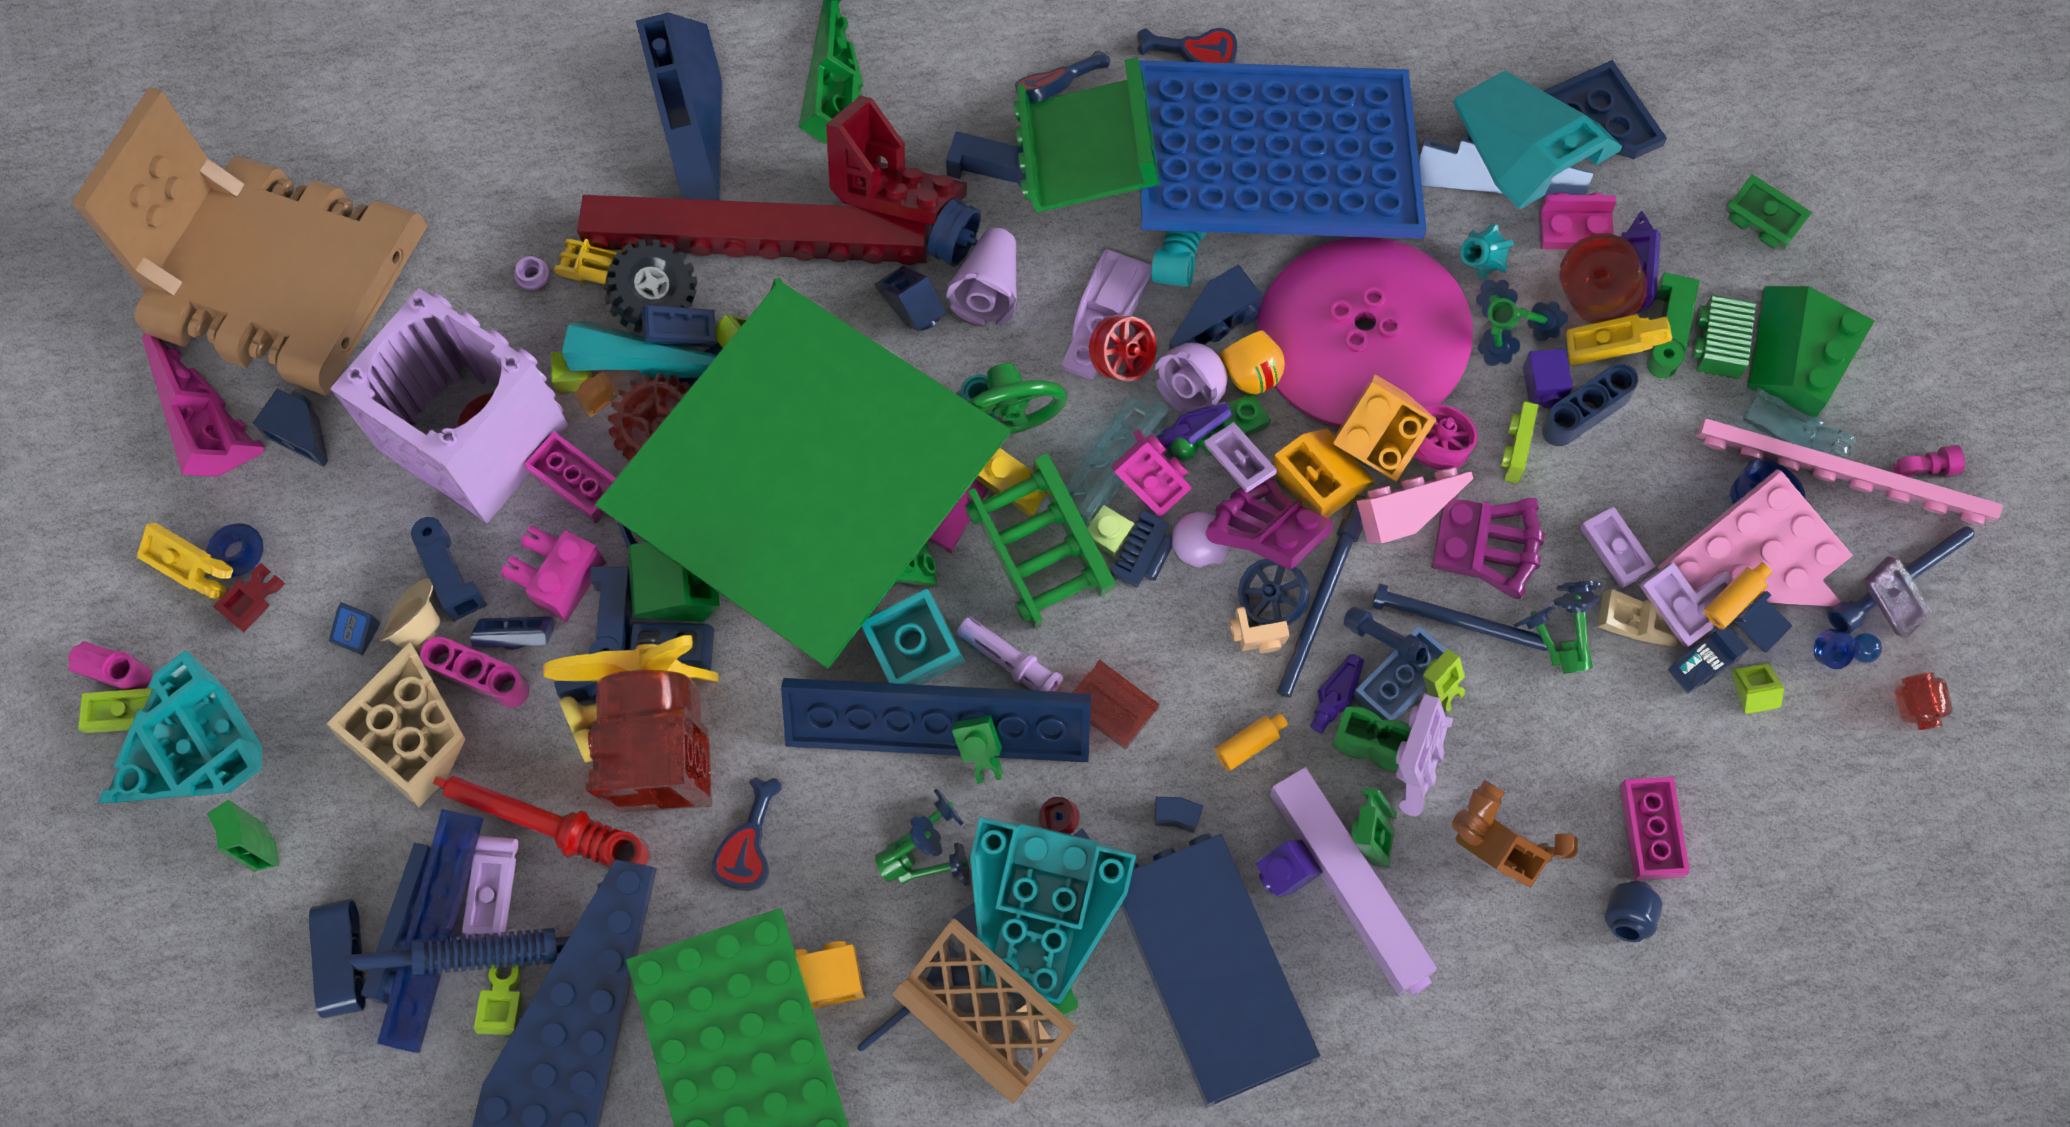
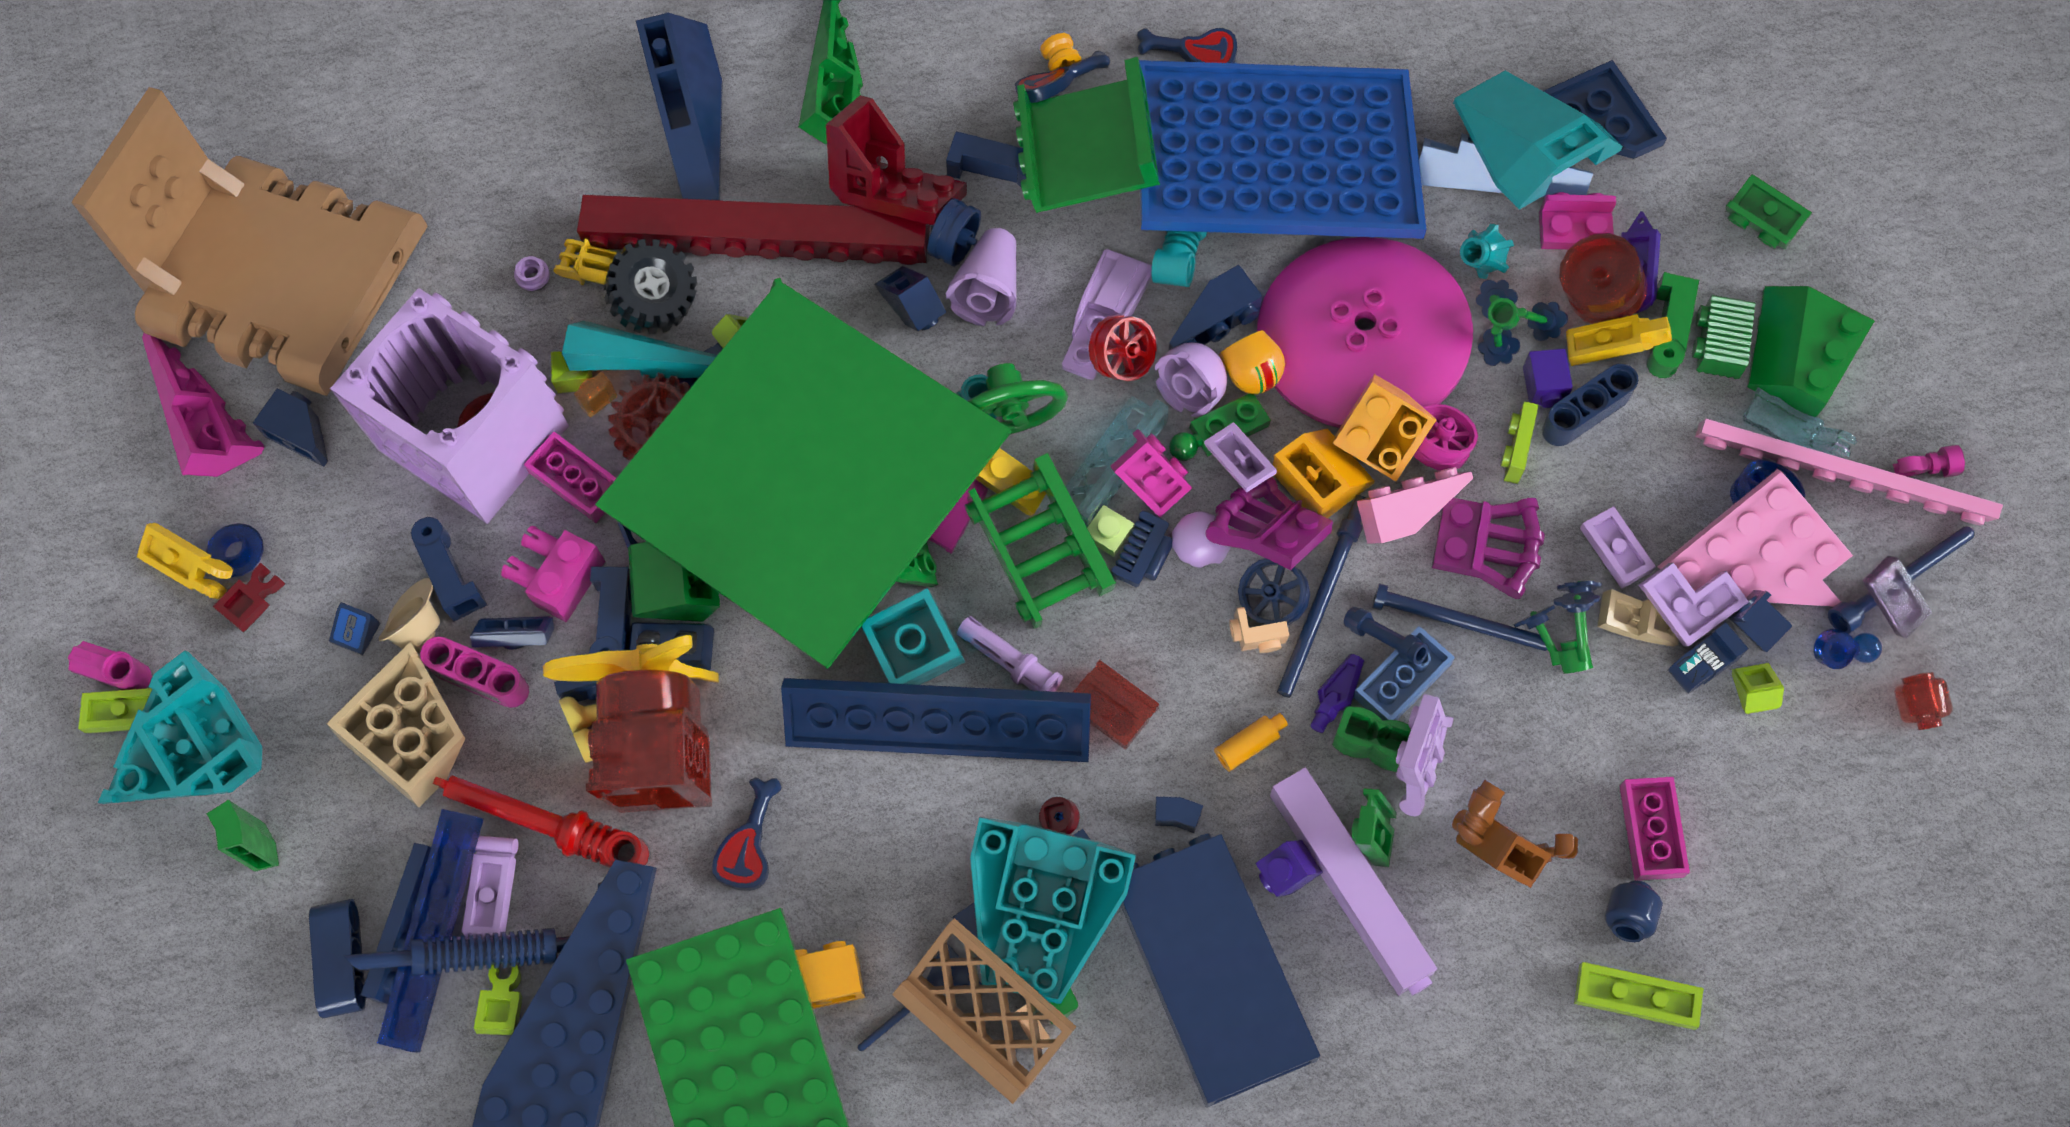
dark blue plate [642,305,716,348] -> none
plant [875,788,970,886] -> none
green plate [952,715,1003,784] -> none
dark purple piece [1156,401,1232,448] -> none
lime plate [1423,649,1465,712] -> none
light orange cylinder [1703,562,1773,630] -> none
none -> light orange wheel [1040,33,1081,71]
none -> lime plate [1574,962,1704,1030]

